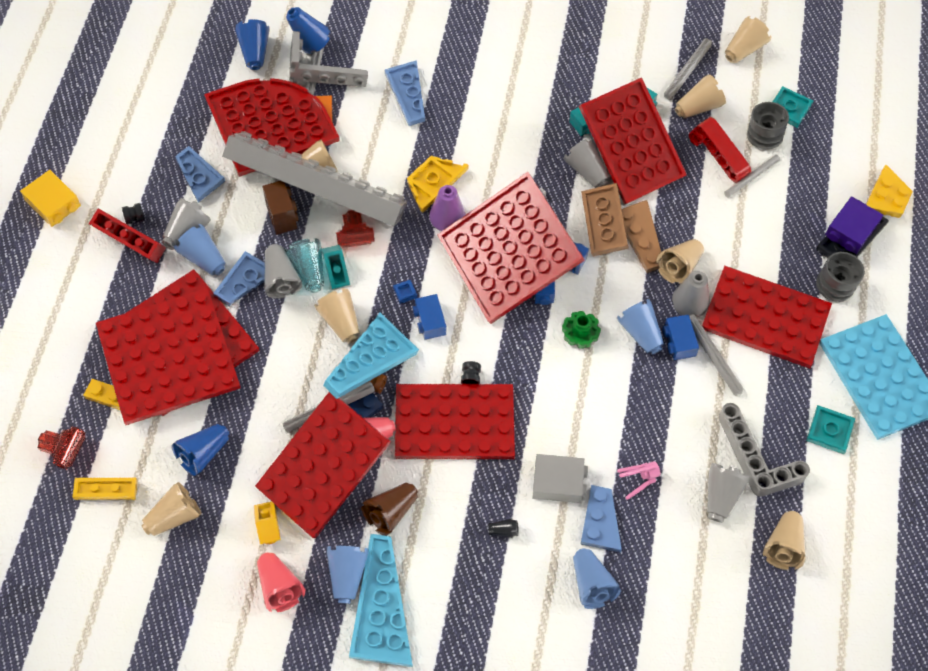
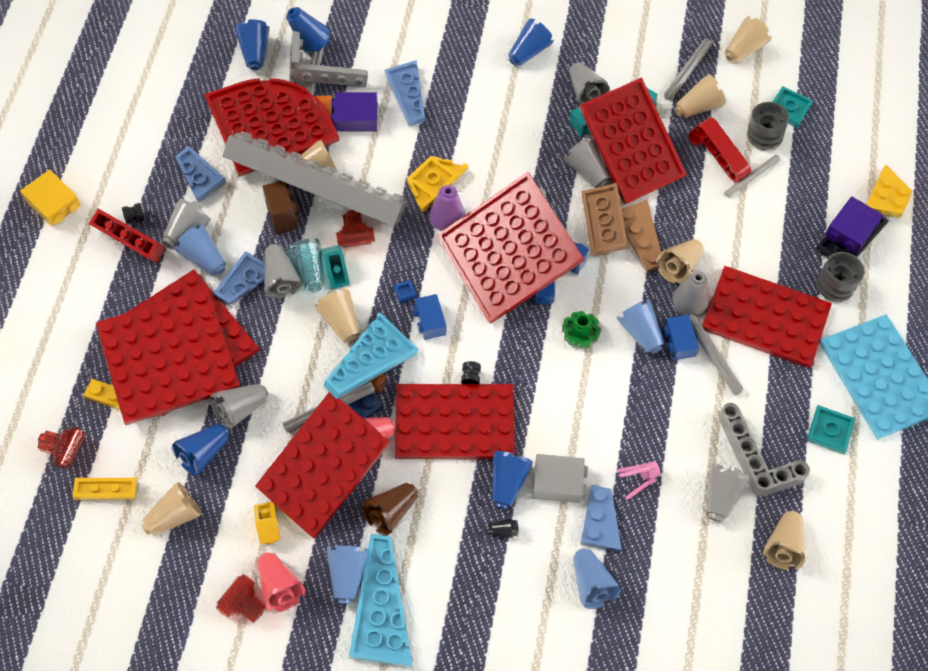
none -> light grey cone [211,383,268,430]
none -> clear red piece [215,574,266,624]
none -> dark purple brick [331,92,378,132]
none -> blue cone [492,451,533,510]
none -> blue cone [508,18,554,66]
none -> light grey cone [569,62,610,105]

